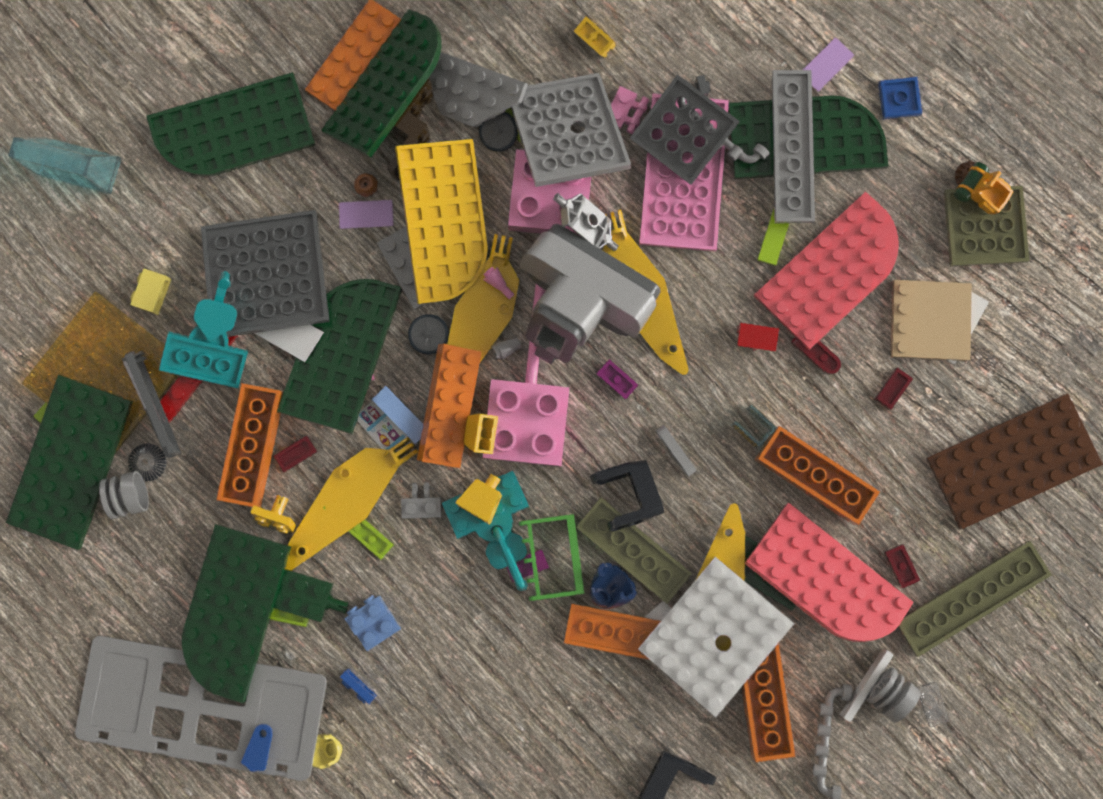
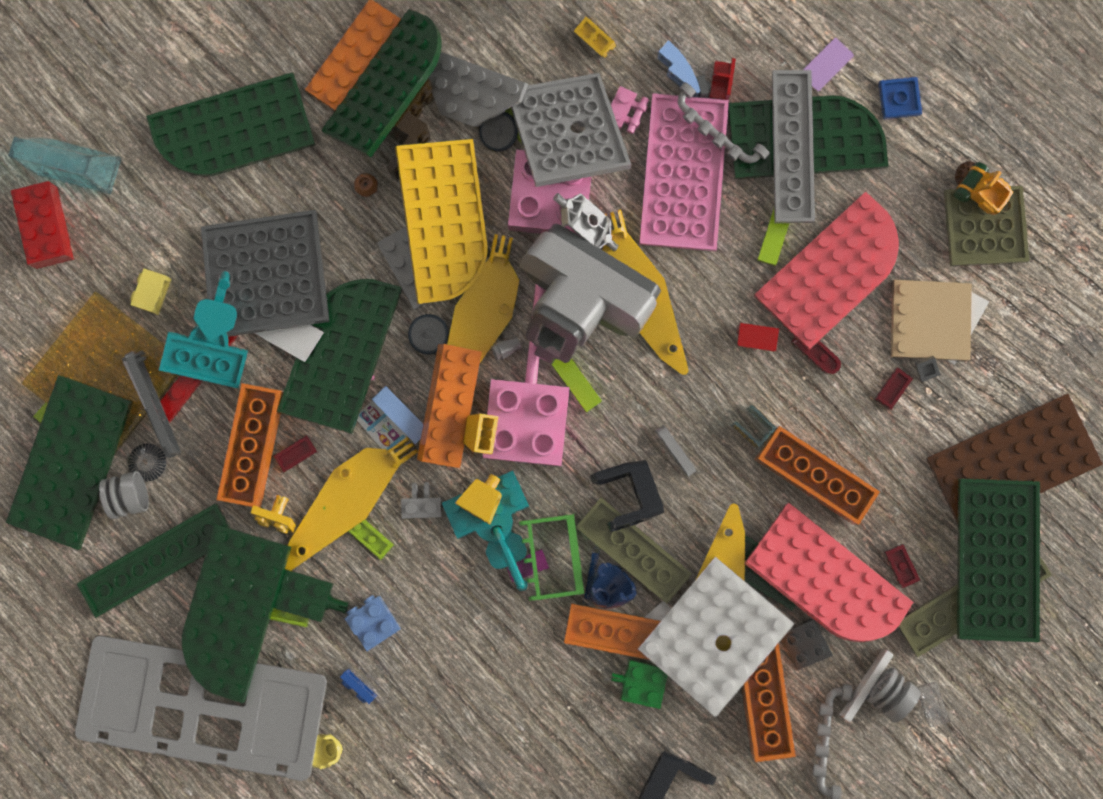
blue piece [241,724,273,772] -> none
lavender sticker [339,200,393,229] -> none
bright pink cone [483,267,514,299] -> none
magenta plate [596,359,638,400] -> none
dark grey piece [630,74,739,185] -> none
none -> red brick [10,181,74,269]
none -> dark green plate [76,503,231,618]
none -> lime tile [552,359,602,413]
none -> blue piece [583,547,600,605]
none -> green plate [611,659,668,709]
none -> light blue slope [657,40,700,97]
none -> red panel [709,58,736,100]
none -> dark grey hinge [782,619,833,670]
none -> dark grey plate [914,356,941,382]
none -> dark green plate [957,479,1040,642]

